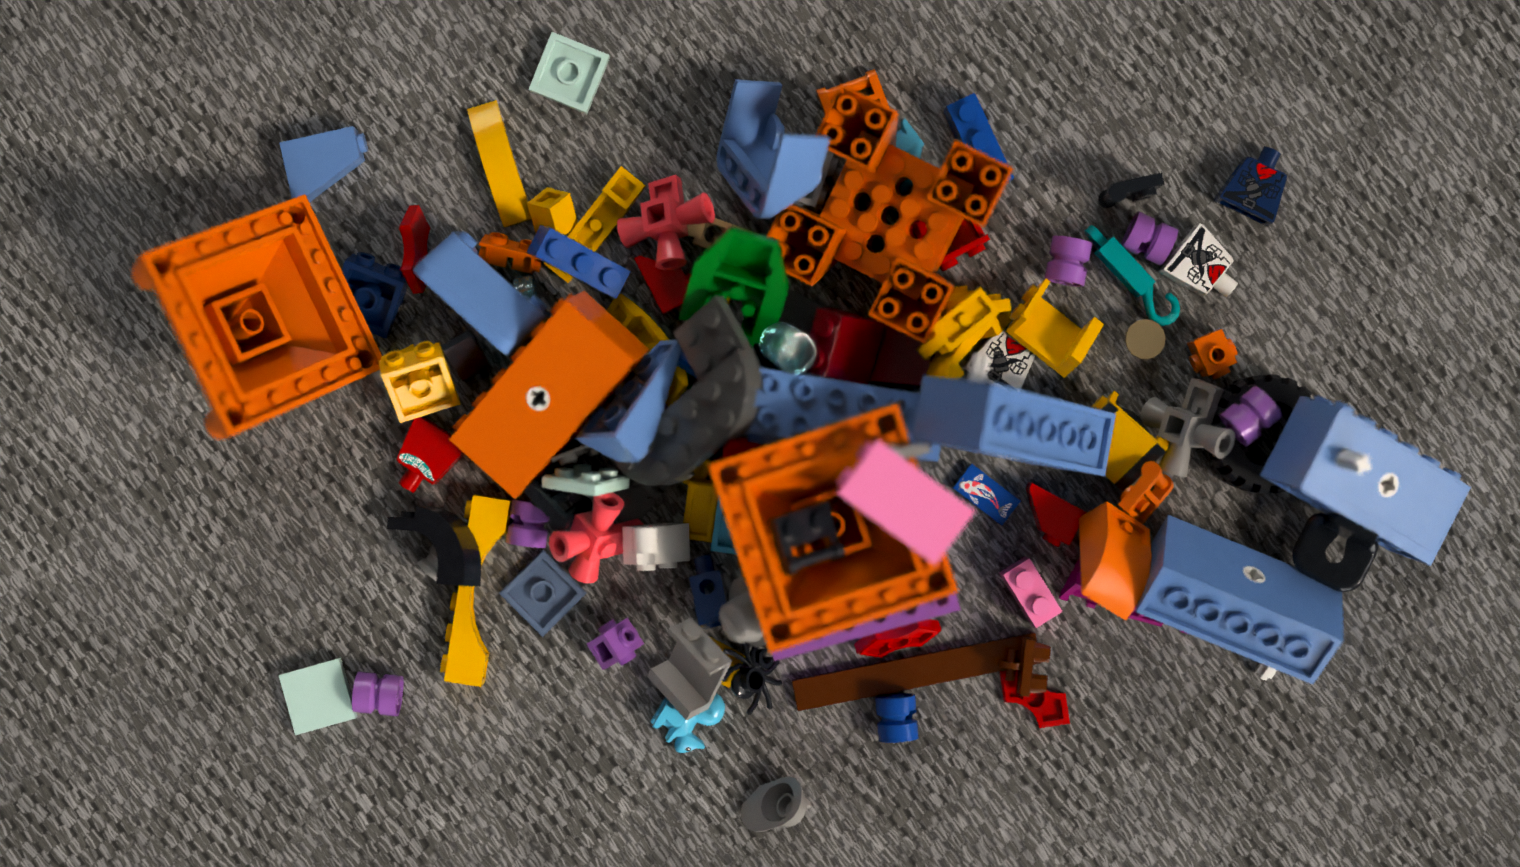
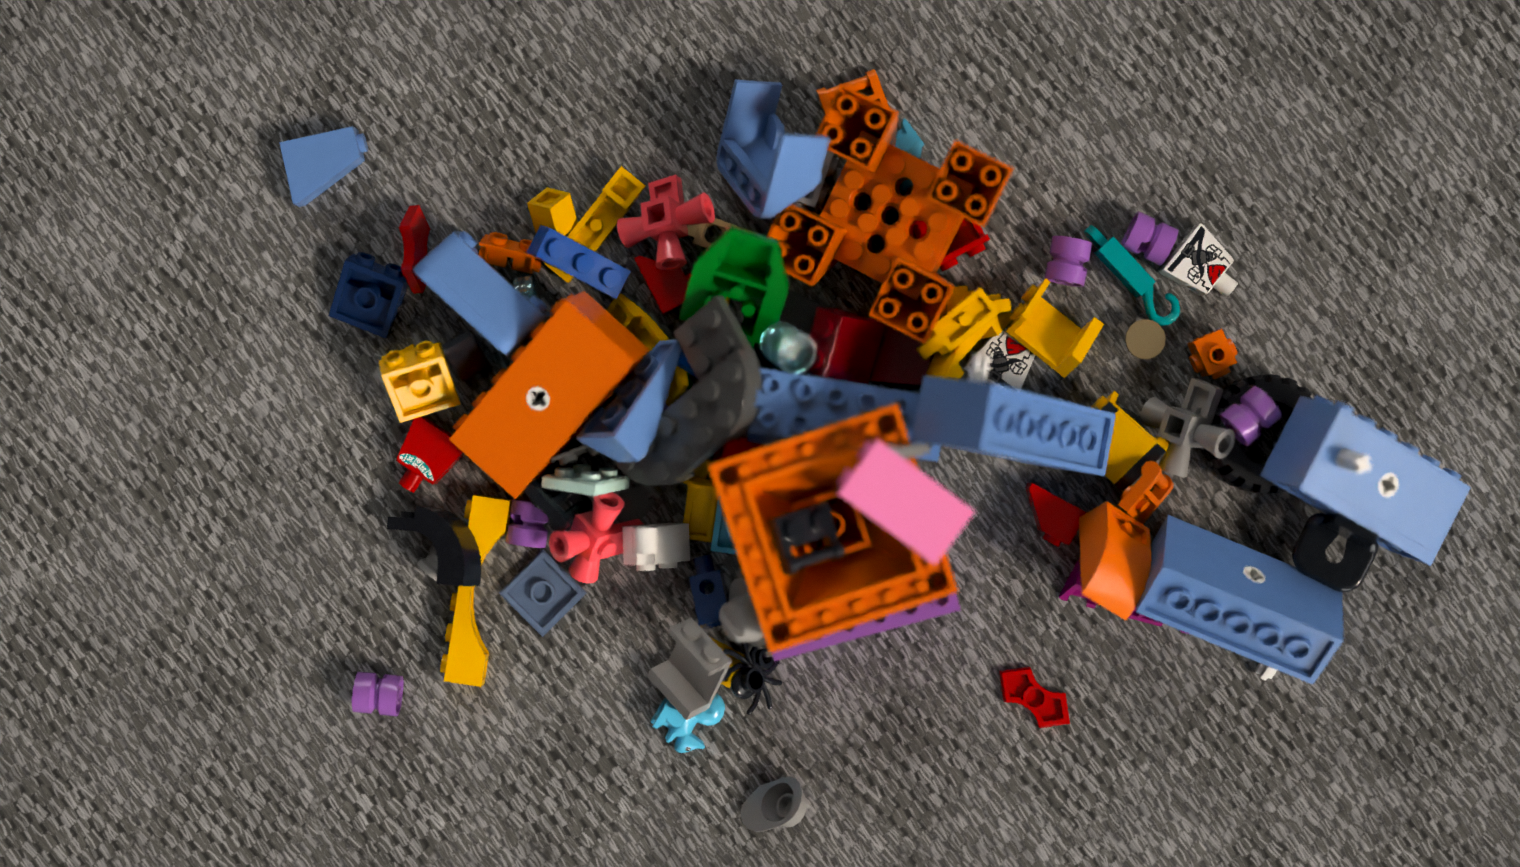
orange piece [132,194,382,440] -> none
light aqua tile [278,657,357,735] -> none
yellow slope [467,100,531,228] -> none
light aqua plate [529,32,610,114] -> none
medium lavender brick [587,617,644,670] -> none
reddish brown tile [792,632,1041,711] -> none
red tile [854,619,942,658] -> none
blue wheel [875,693,919,743] -> none
blue arch [943,93,1014,184] -> none
tile [952,463,1021,526] -> none
reddish brown hips [998,636,1051,697] -> none
bright pink brick [999,557,1063,628] -> none
black plate [1098,172,1165,208] -> none
dark blue torso [1213,146,1287,226] -> none

